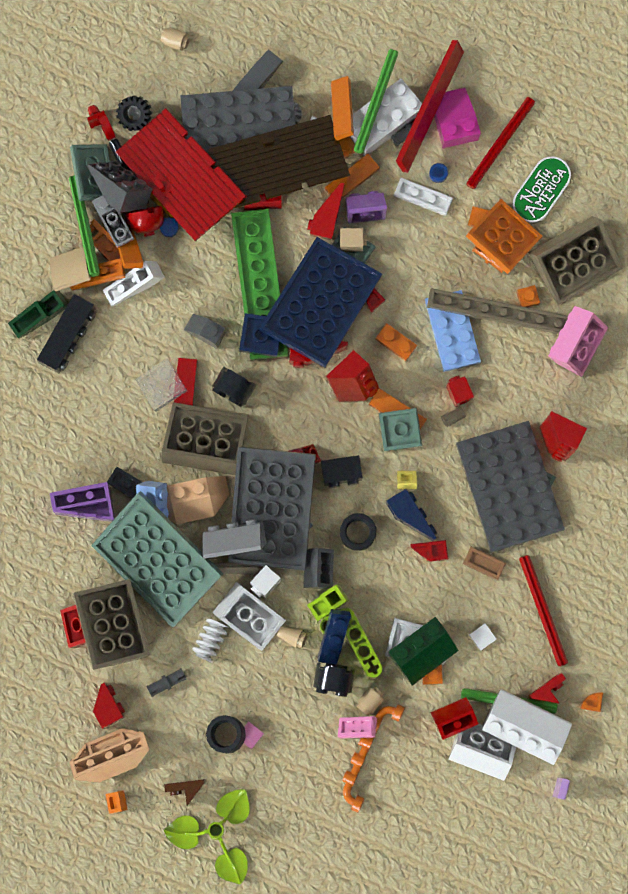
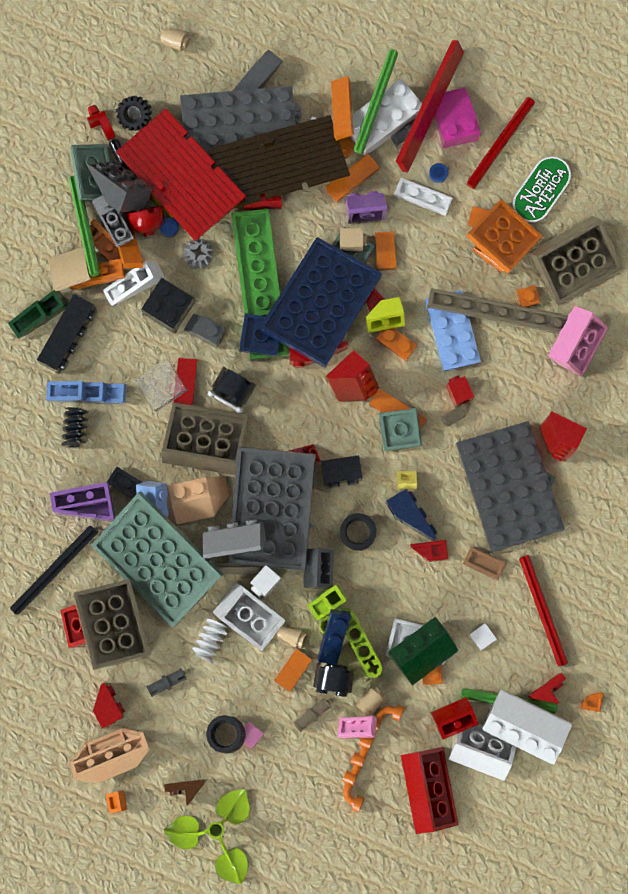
red slope [307,183,345,240] -> none
lavender tile [552,778,570,800] -> none
none -> black axle [10,526,97,615]
none -> medium blue slope [46,381,127,404]
none -> black piece [61,407,89,449]
none -> black brick [141,278,195,334]
none -> light grey gear [184,239,214,268]
none -> white hinge [208,390,243,414]
none -> orange tile [274,649,312,692]
none -> dark tan pin [293,698,331,732]
none -> neon yellow slope [366,297,405,333]
none -> orange tile [375,231,396,271]
none -> red slope [401,747,459,834]

